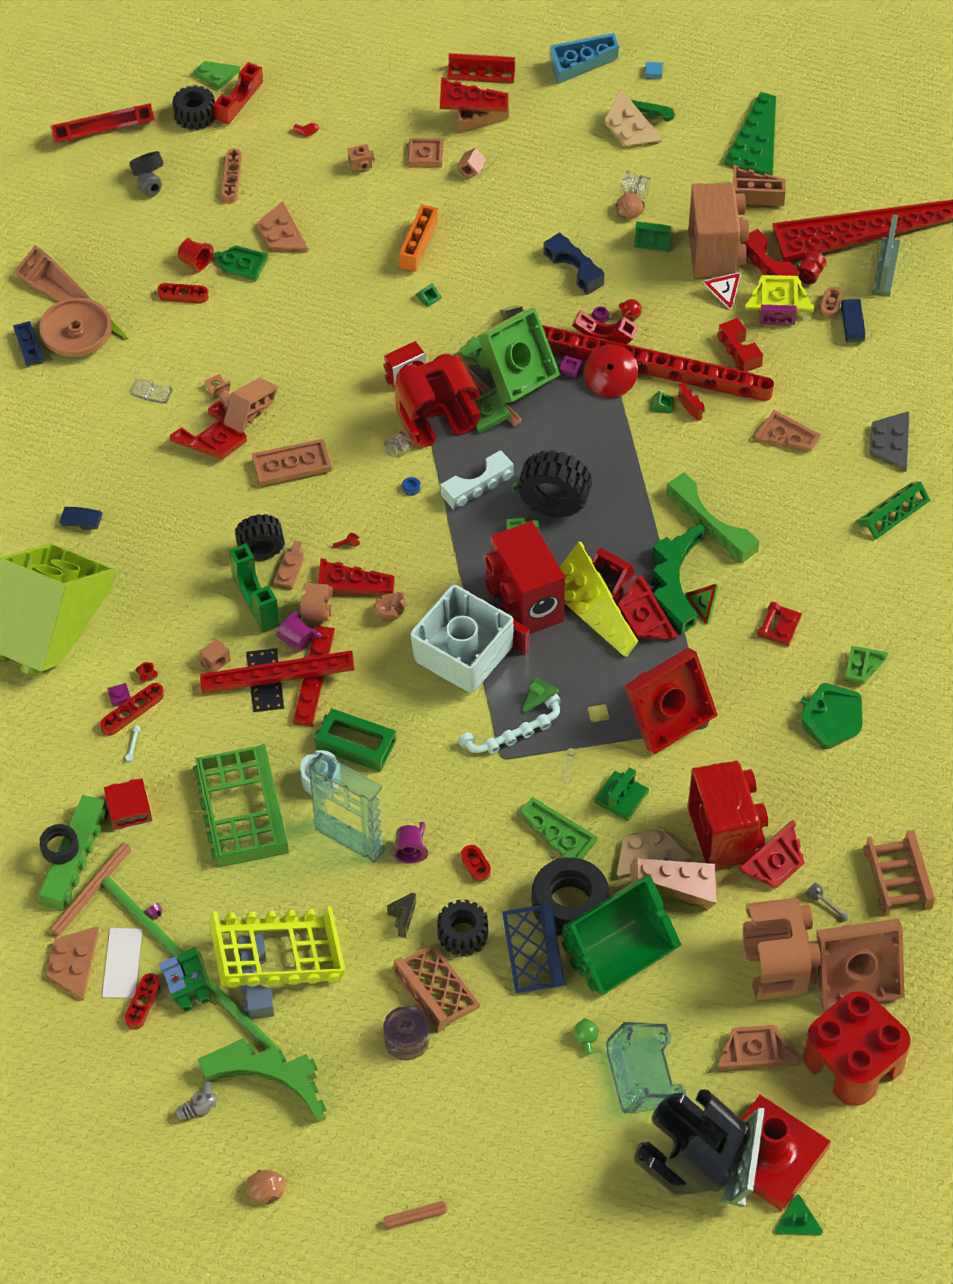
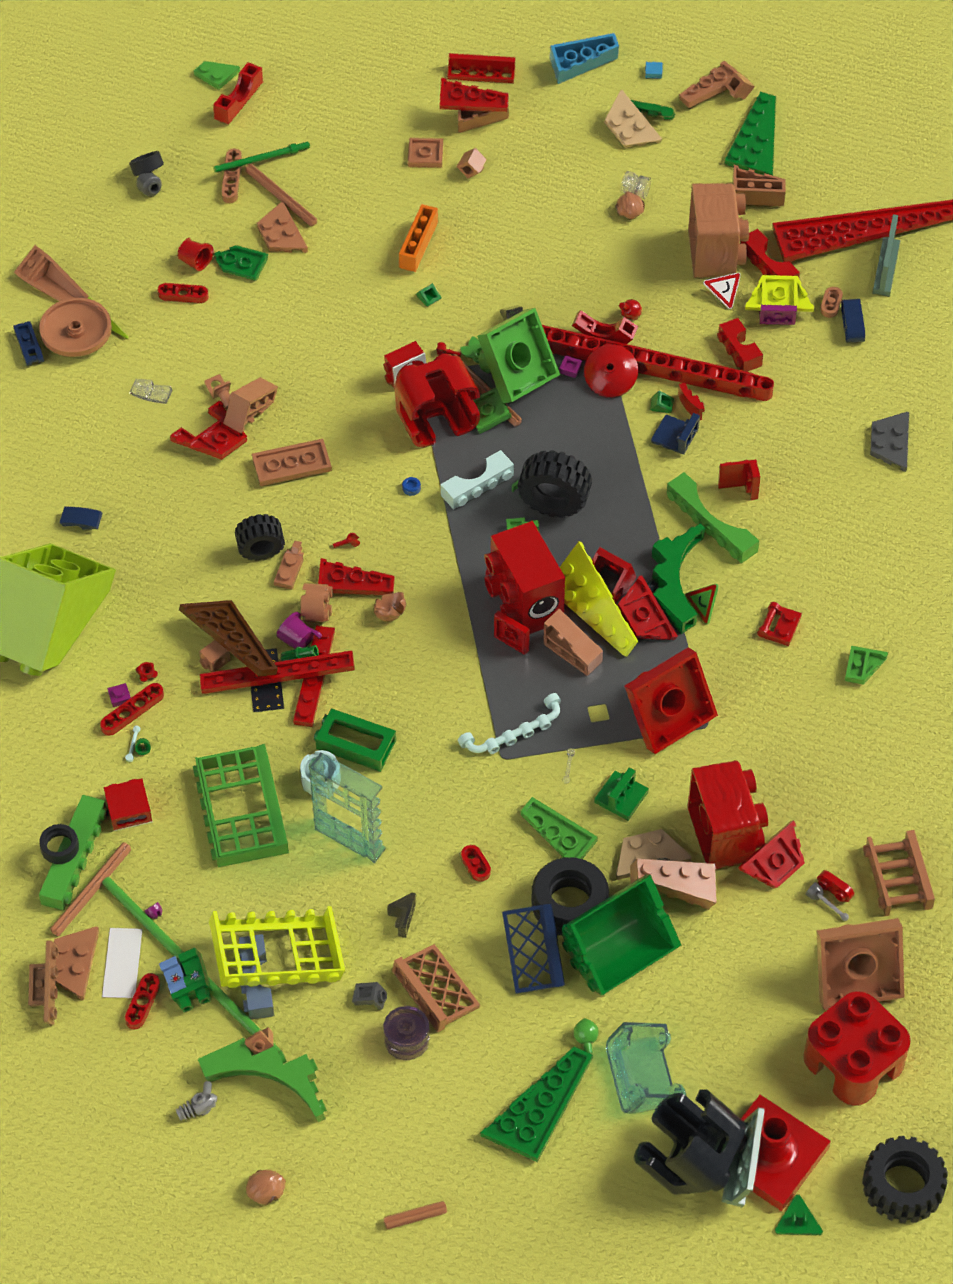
red arch [50,103,155,142] -> none
black tyre [172,85,215,130] -> none
green arch [229,544,280,633] -> none
red arm [293,123,319,137] -> none
nougat brick [348,144,374,172] -> none
clear head [385,431,412,458] -> none
magenta hat [393,822,428,864] -> none
light aqua brick [410,585,514,692] -> none
black tyre [437,900,488,956] -> none
bright green piece [522,677,559,713] -> none
dark blue arch [543,232,605,295] -> none
magenta plate [592,306,610,323] -> none
green bracket [634,221,673,252] -> none
nougat wing [717,1025,799,1071] -> none
nougat piece [742,897,821,1001] -> none
nougat wing [754,410,821,452] -> none
red wheel [797,251,826,284] -> none
green animal [801,683,862,749] -> none
green fence [857,481,931,539] -> none
none -> medium nougat bracket [28,940,59,1026]
none -> green hinge [135,738,151,755]
none -> reddish brown wing [179,600,278,676]
none -> green bar [213,141,310,173]
none -> nougat axle [245,164,317,226]
none -> nougat bracket [245,1027,274,1055]
none -> green axle [281,645,319,661]
none -> dark grey bracket [352,982,387,1010]
none -> red hand [436,342,461,357]
none -> green wing [480,1047,593,1163]
none -> nougat wedge [544,609,603,676]
none -> dark blue bracket [651,413,700,455]
none -> nougat wing [679,61,742,108]
none -> red bracket [718,459,761,500]
none -> nougat brick [725,72,755,100]
none -> red plate [817,870,855,902]
none -> black tyre [862,1136,948,1223]

